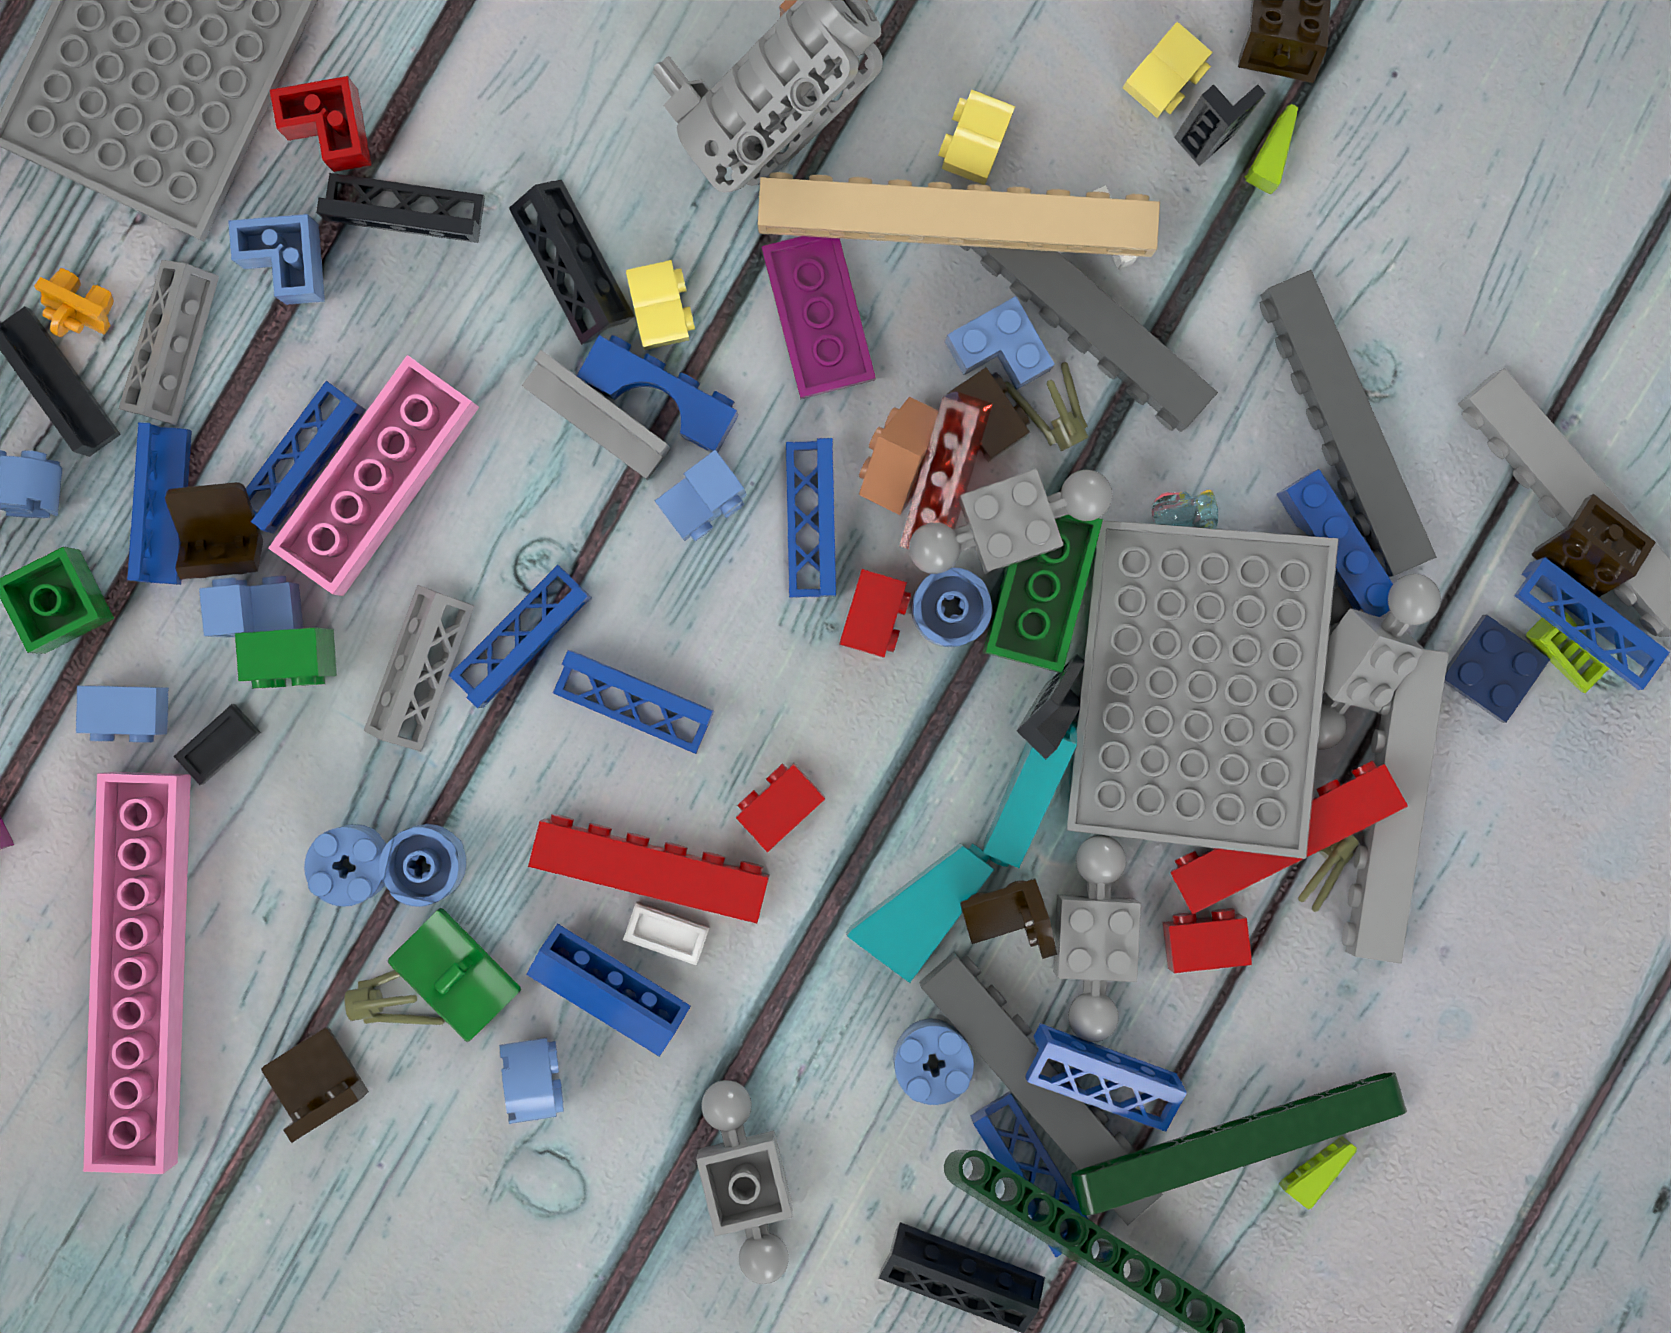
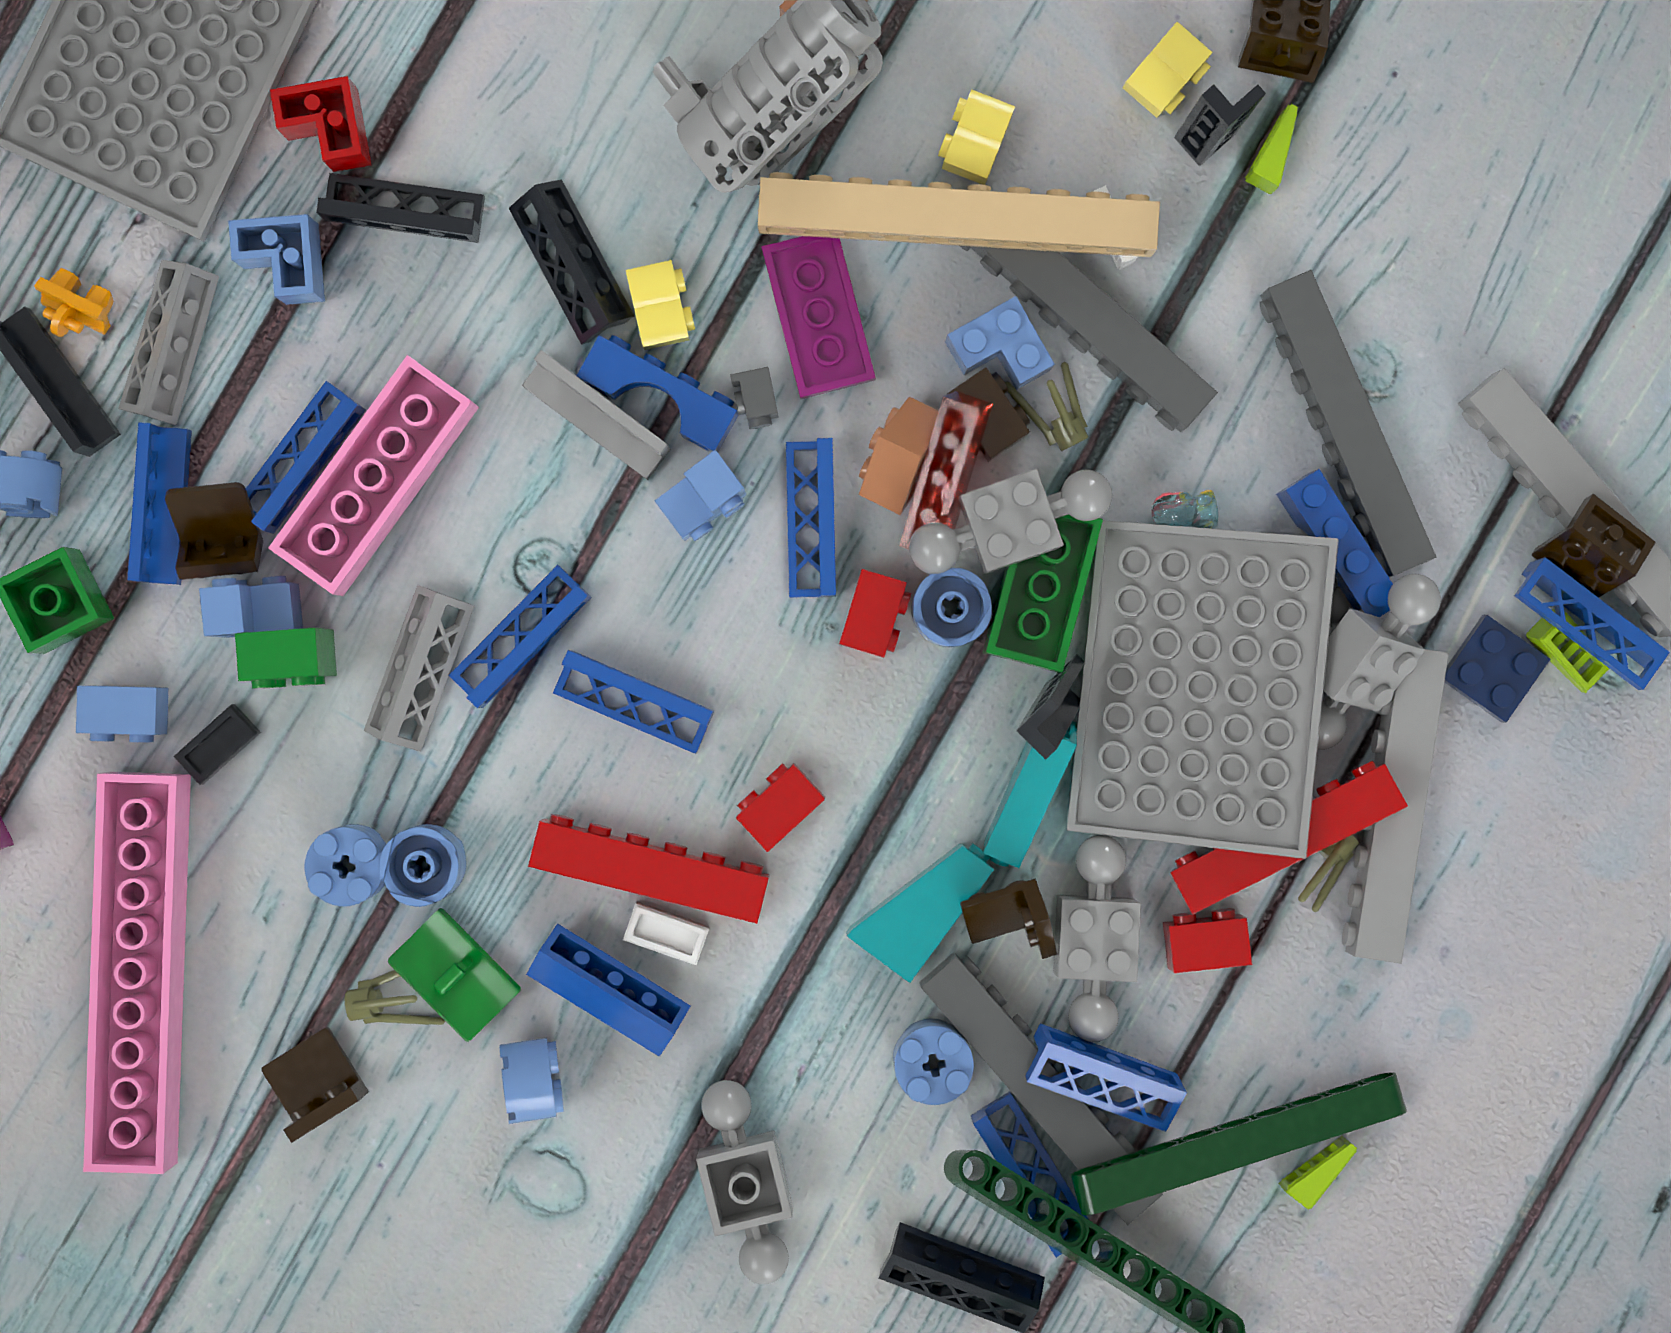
none -> dark grey brick [730,367,779,429]

